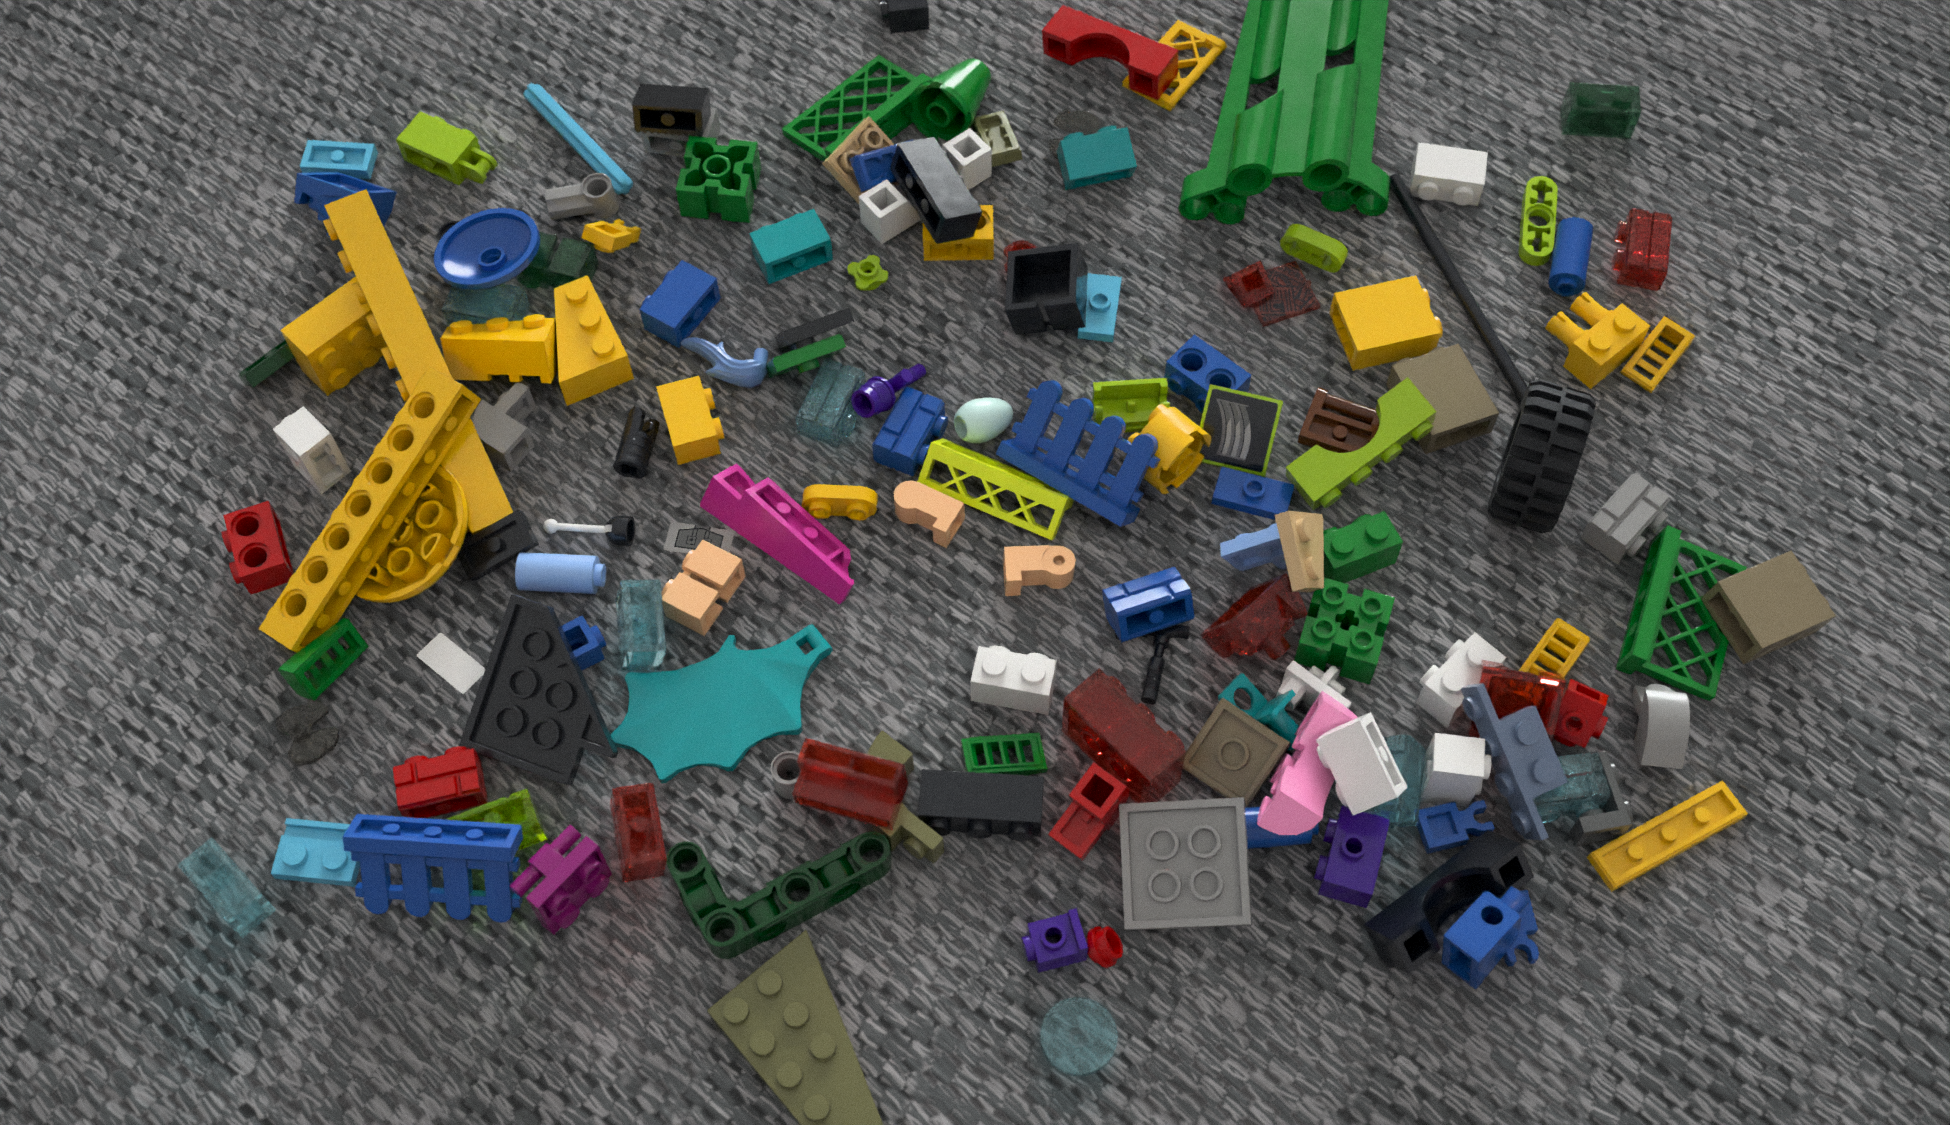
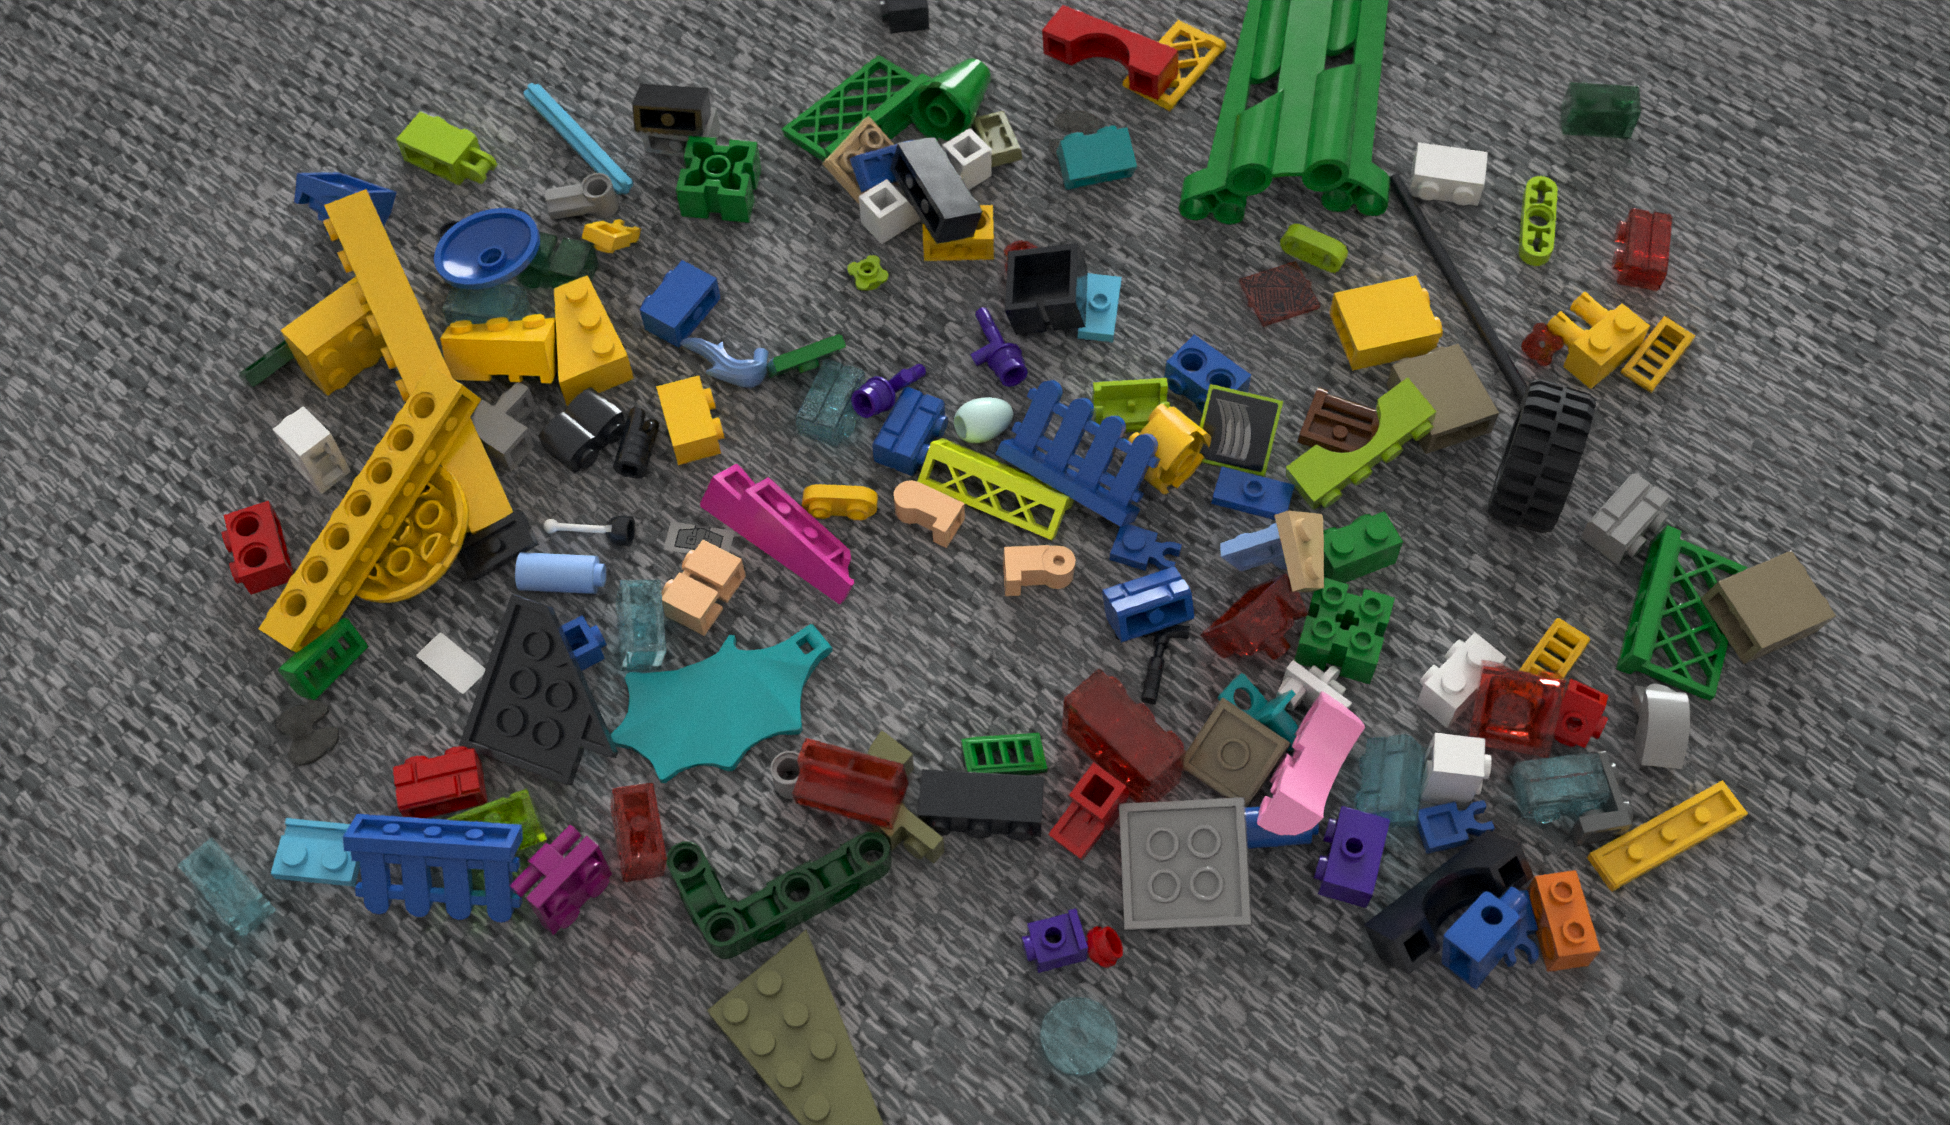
medium azure plate [300,140,378,179] -> none
teal brick [749,209,833,284] -> none
black wing [774,308,854,351] -> none
white brick [970,646,1057,715] -> none
clear red slope [1223,260,1275,308] -> none
white brick [1316,712,1408,815] -> none
sand blue bracket [1461,683,1568,840] -> none
blue brick [1548,217,1594,297] -> none
none -> black brick [538,387,626,474]
none -> dark purple piece [970,307,1028,387]
none -> blue plate [1109,524,1182,571]
none -> clear red plate [1521,322,1564,366]
none -> orange brick [1526,870,1601,972]

